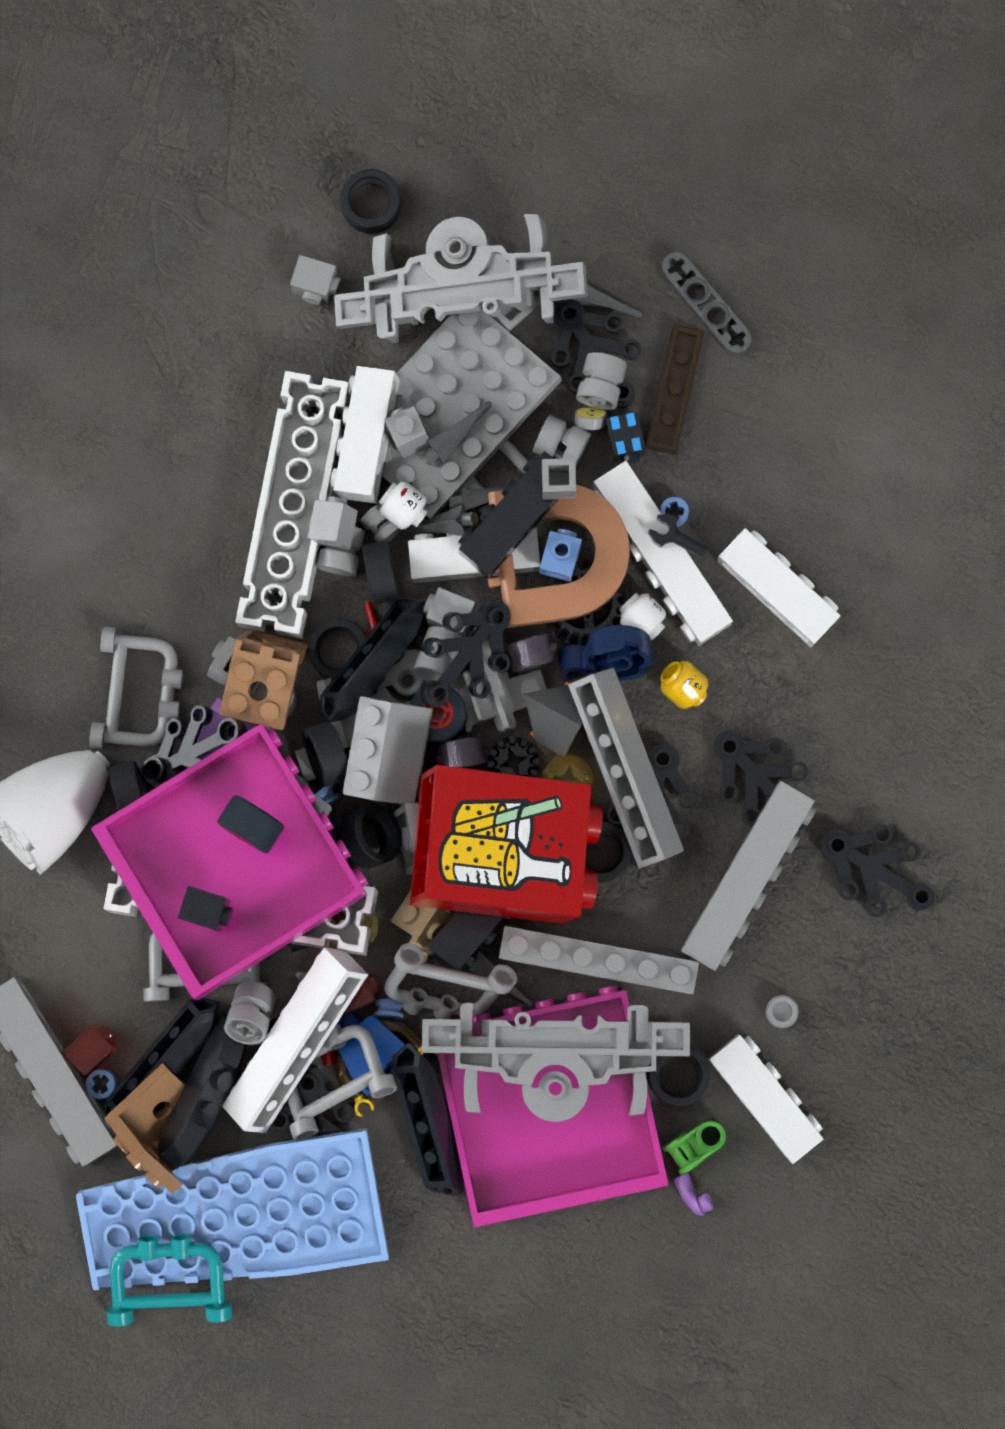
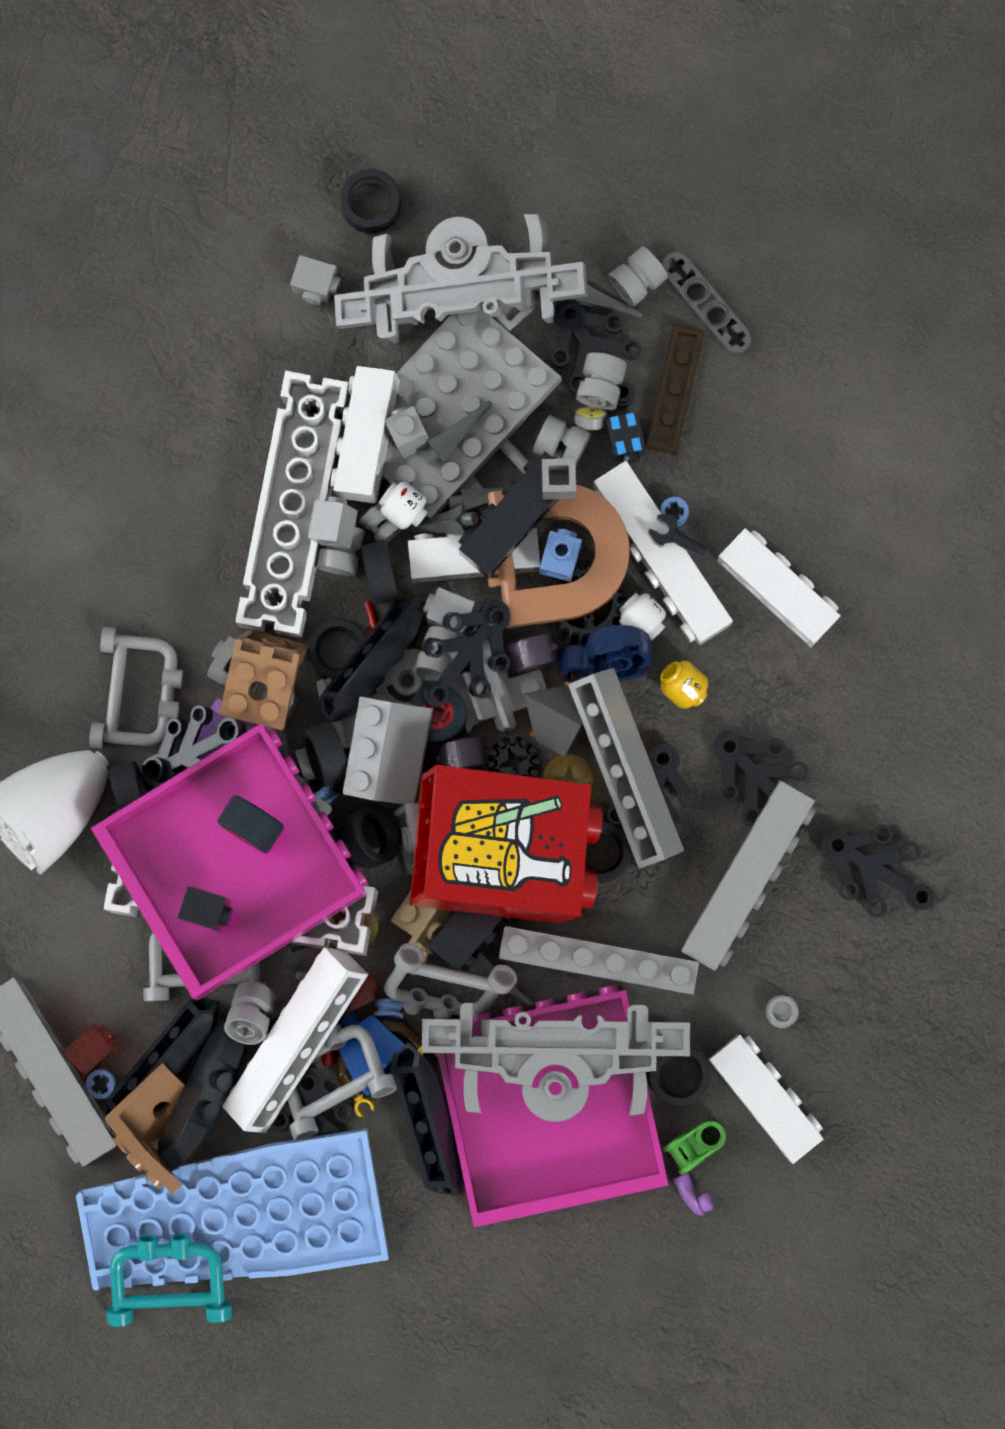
none -> light grey wheel [607,246,668,307]

